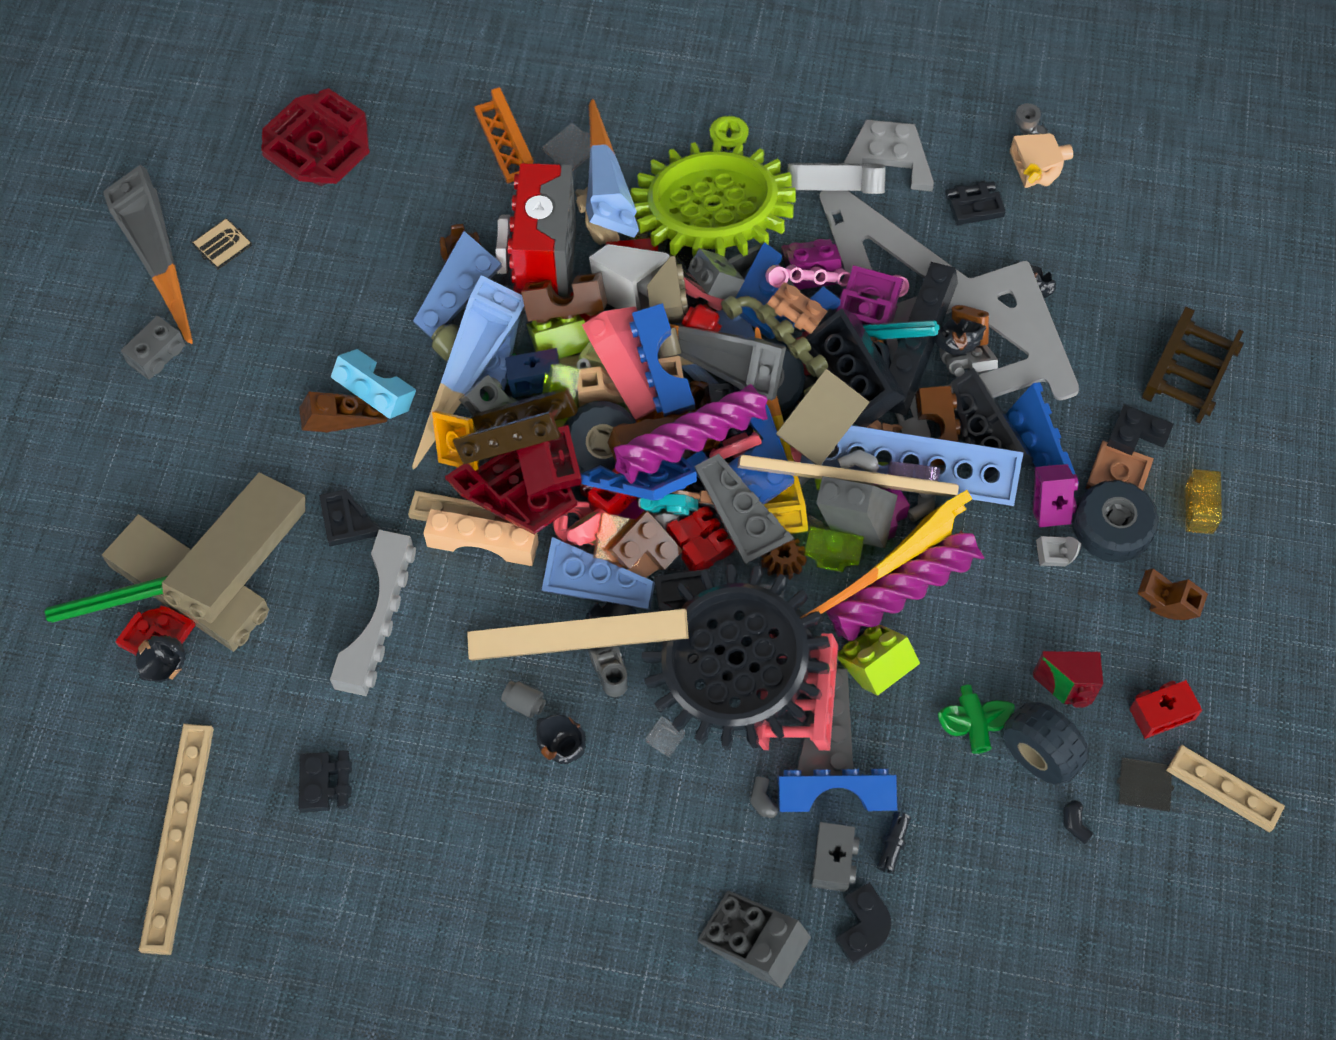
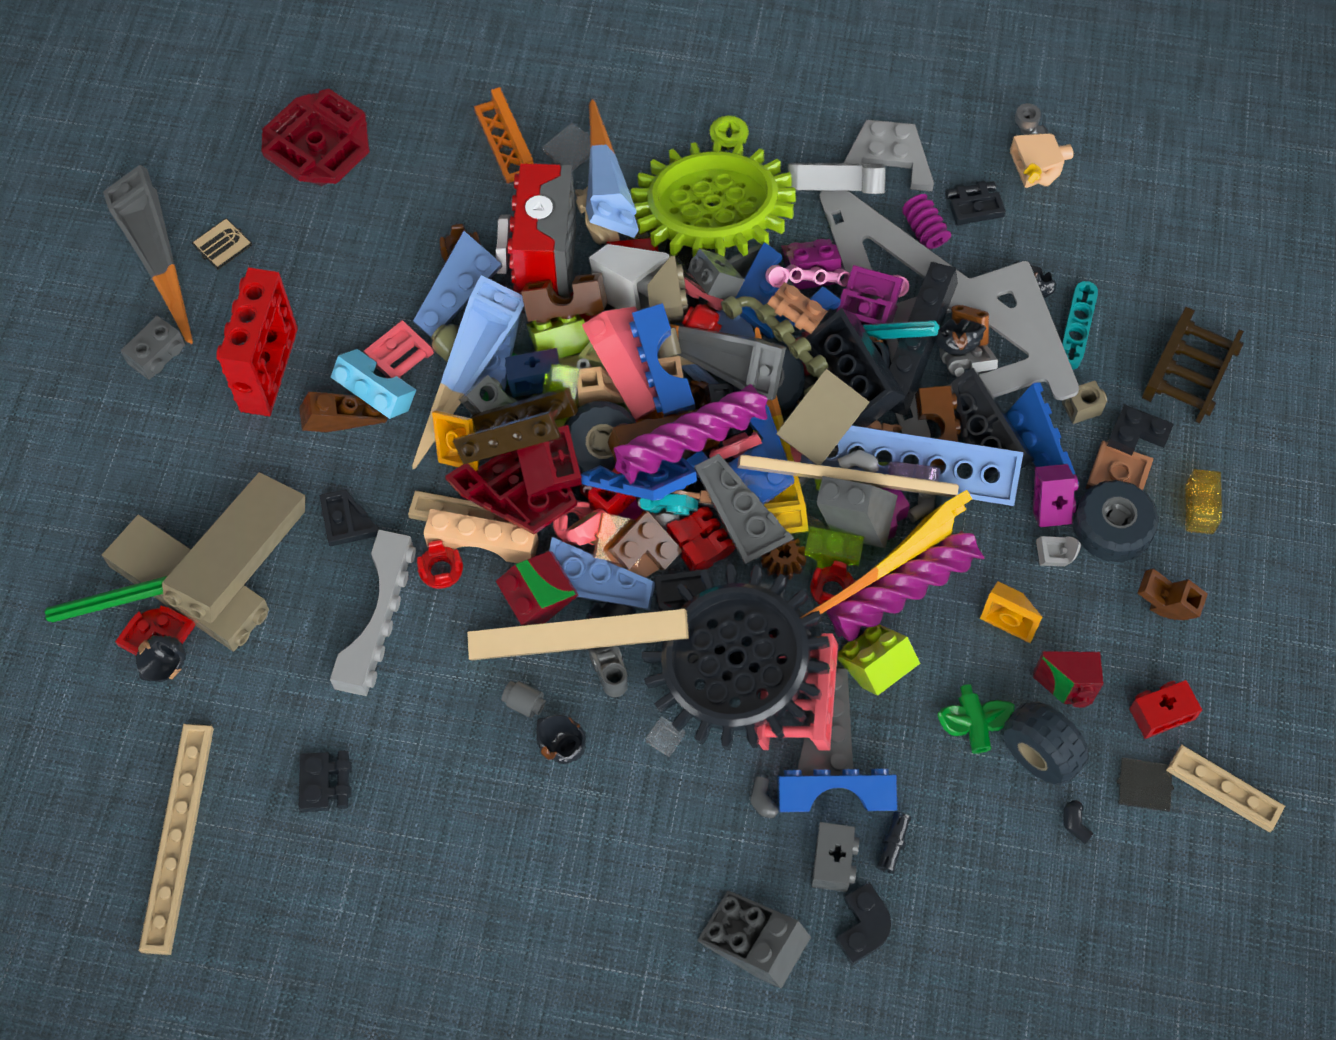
none -> red brick [216,267,298,417]
none -> coral plate [363,320,434,379]
none -> red piece [417,540,463,589]
none -> dark red slope [496,551,578,626]
none -> red piece [810,560,856,605]
none -> magenta piece [902,194,951,249]
none -> light orange slope [980,581,1042,643]
none -> teal beam [1062,281,1098,370]
none -> dark tan brick [1062,381,1107,424]

